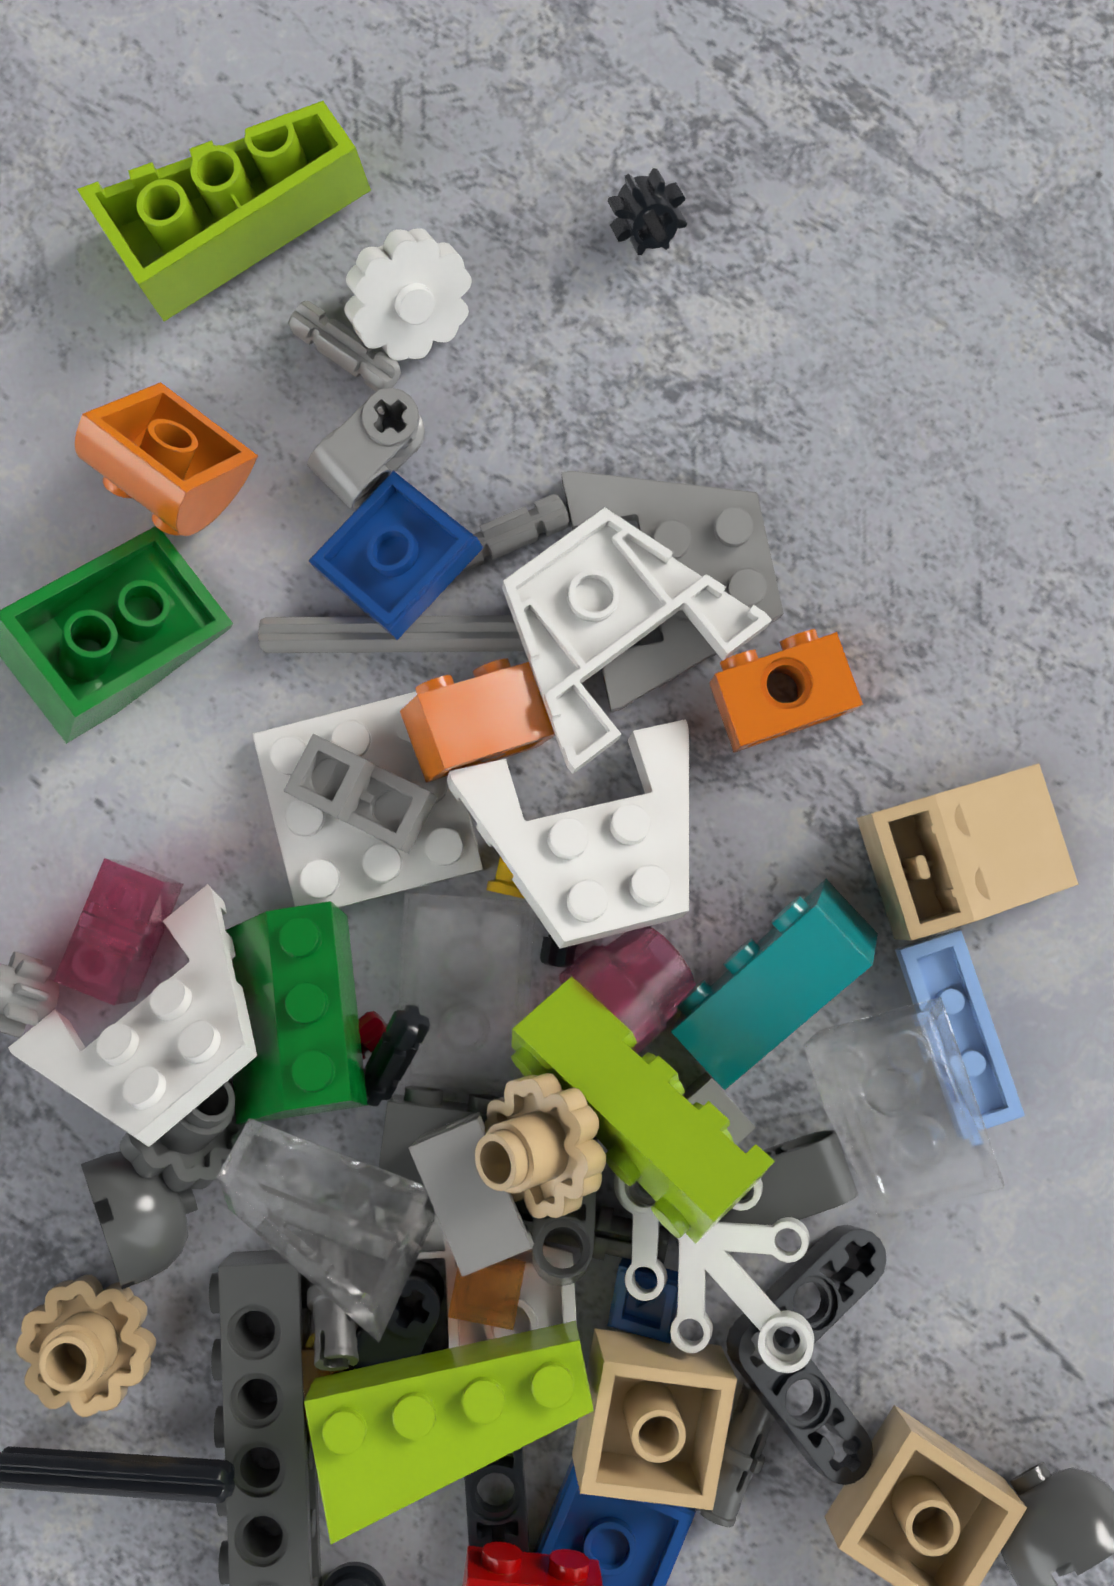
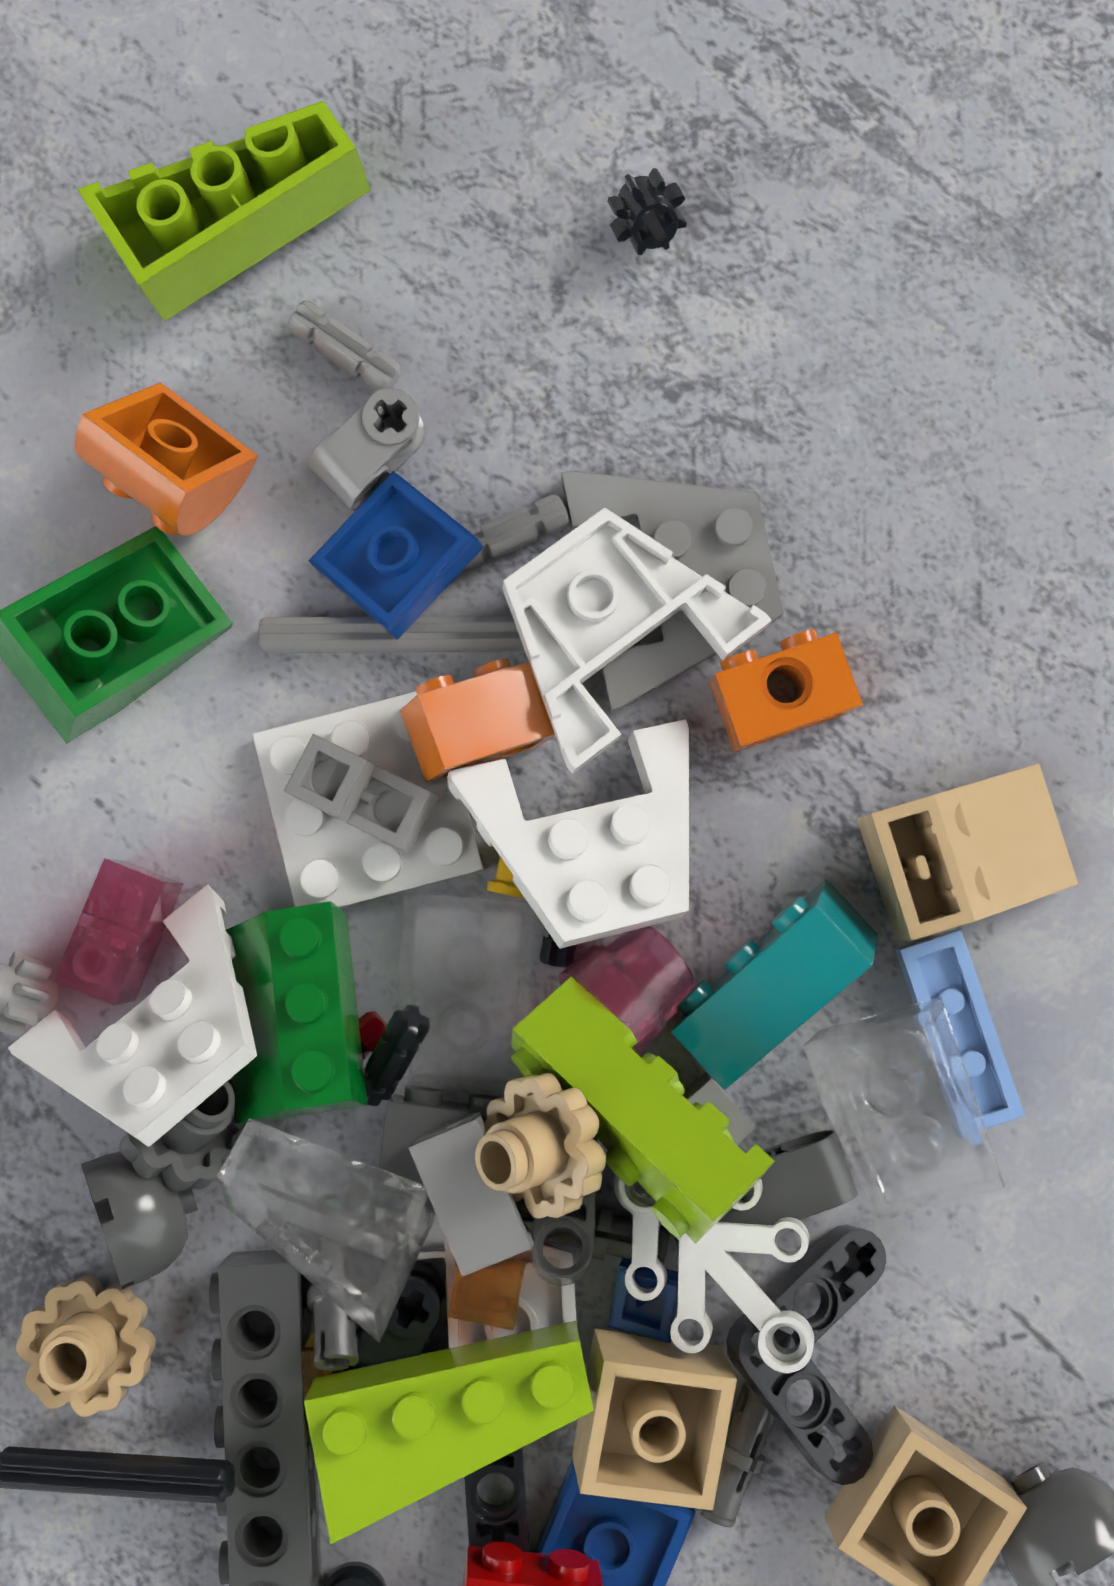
white plant [344,228,472,361] -> none

